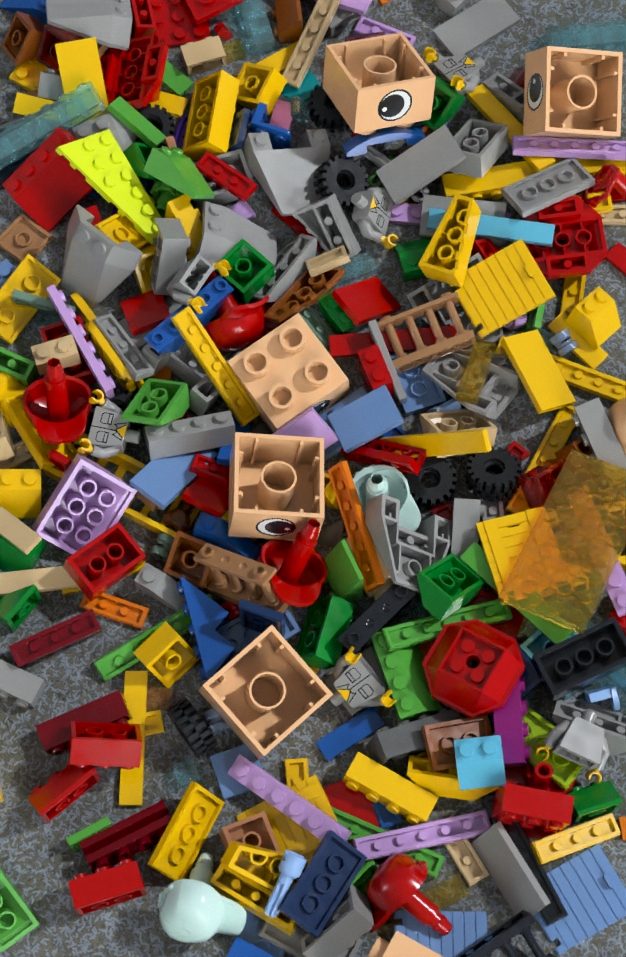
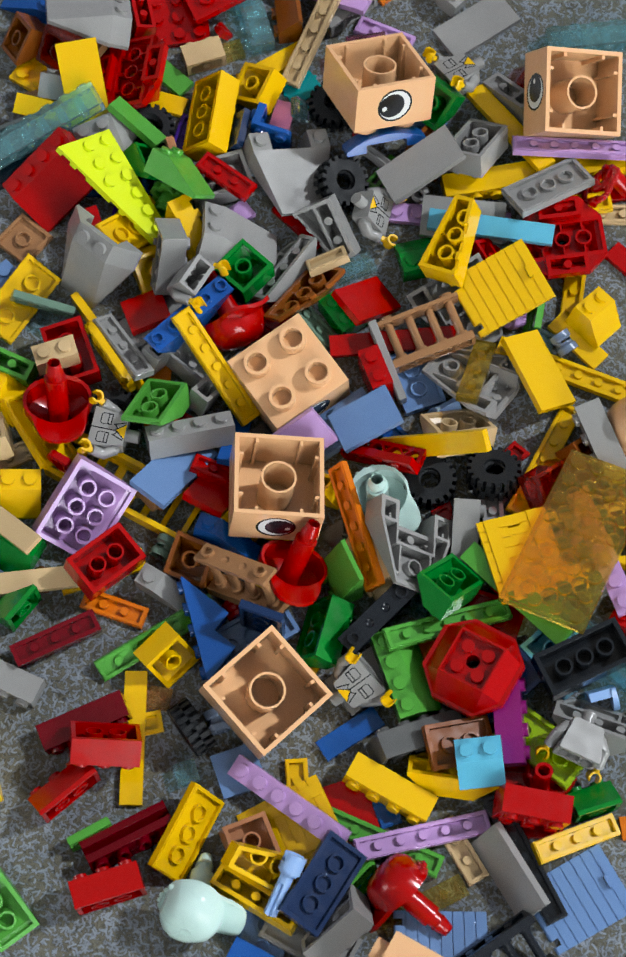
lavender plate [46,284,116,399] -> none
reddish brown rock [163,502,194,533] -> none

